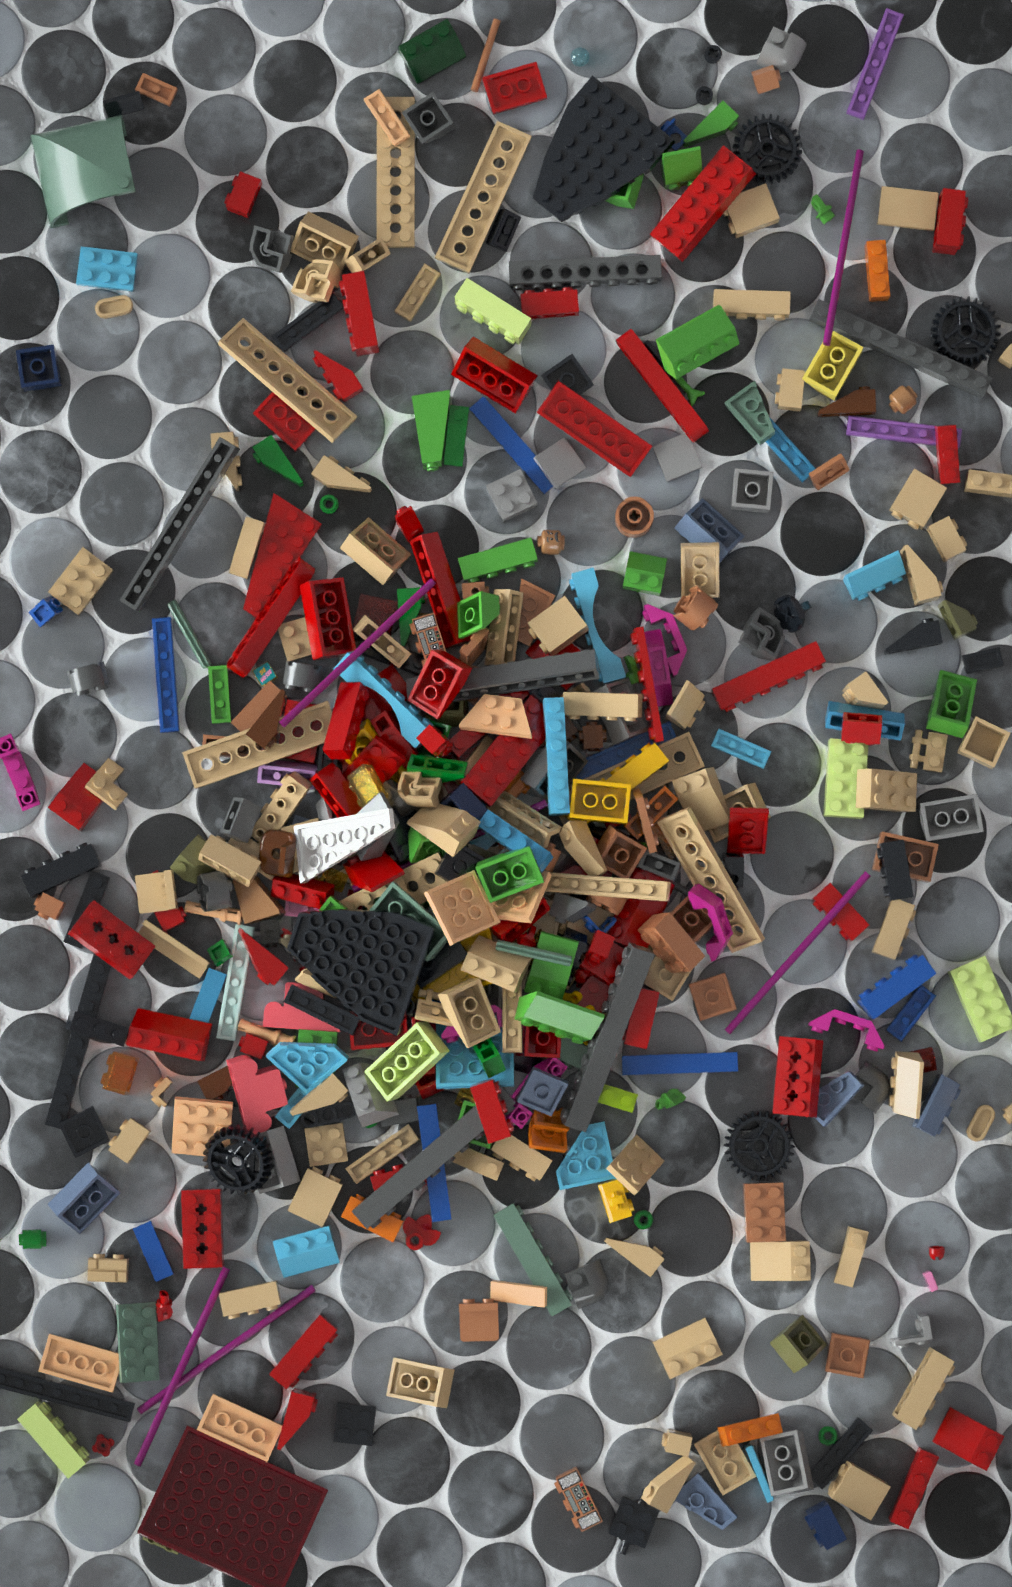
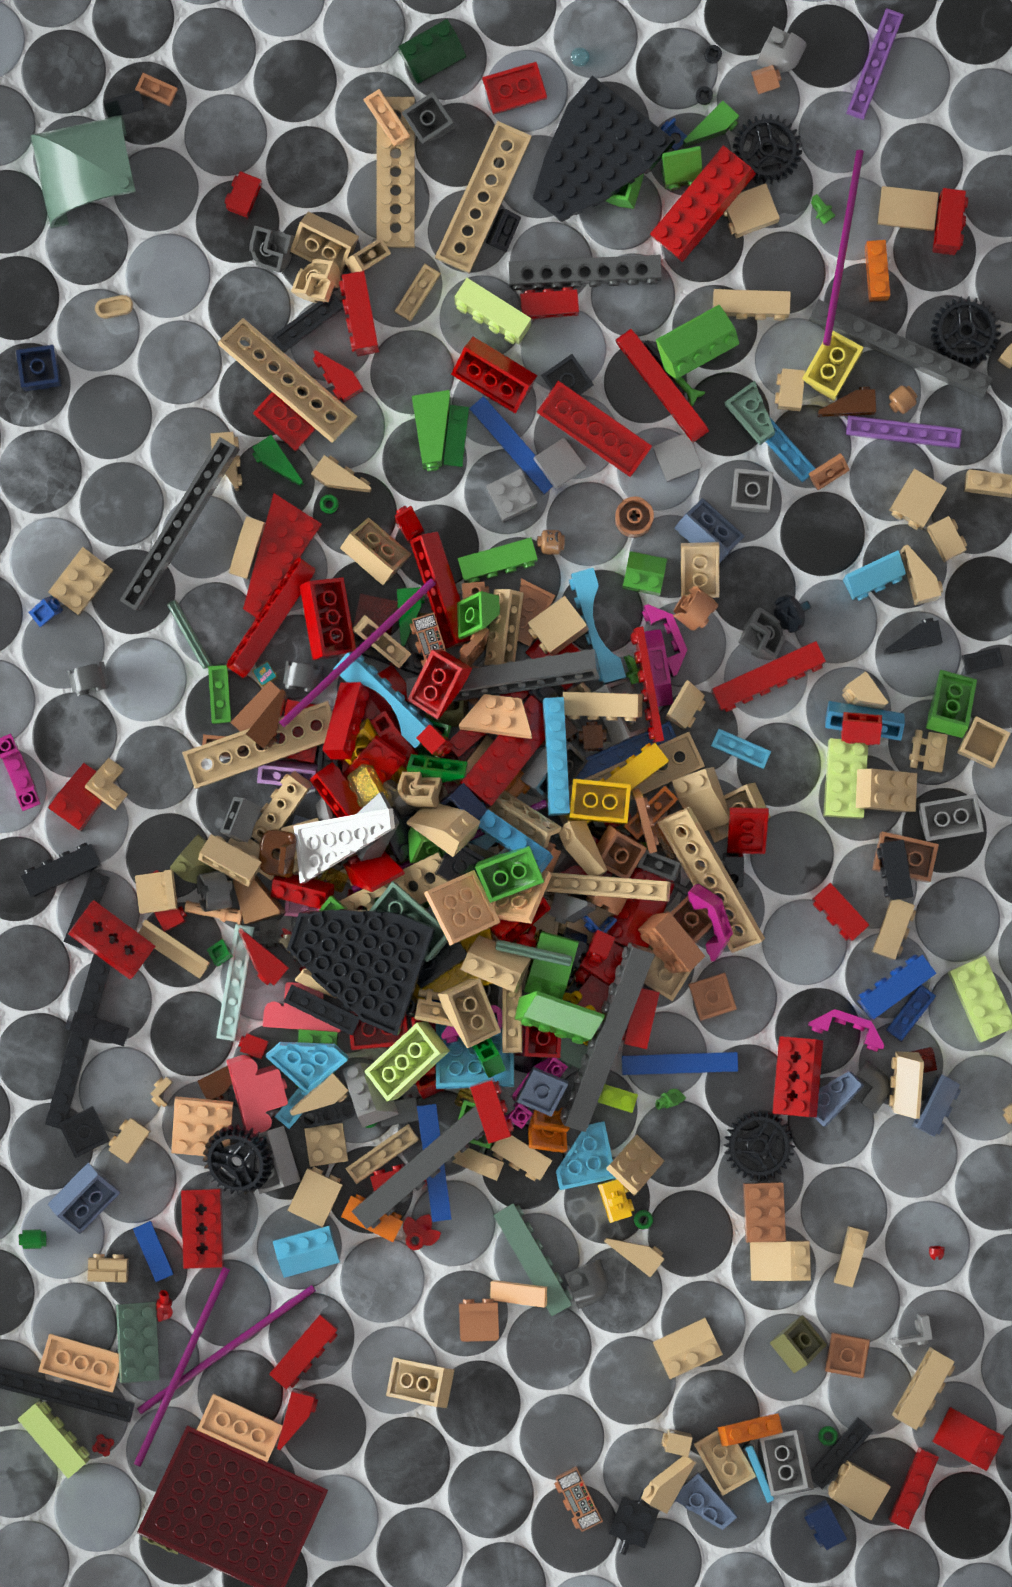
nougat brick [34,892,66,921] -> none
medium azure plate [76,246,138,292] -> none
clear orange brick [101,1051,139,1095] -> none
red slope [126,1008,213,1062] -> none
blue tile [152,617,180,733] -> none
dark azure tile [189,968,227,1023] -> none
tan brick [219,1280,282,1319] -> none
light nougat pin [237,1018,296,1046] -> none
tan plate [278,617,312,661] -> none
black plate [333,1402,376,1446] -> none
nougat bar [471,19,501,92] -> none
magenta piece [724,871,871,1034] -> none
bright pink tile [922,1270,938,1292] -> none
red brick [935,424,960,484] -> none
olive slope [938,600,978,640] -> none
tan tile [966,1105,995,1141] -> none

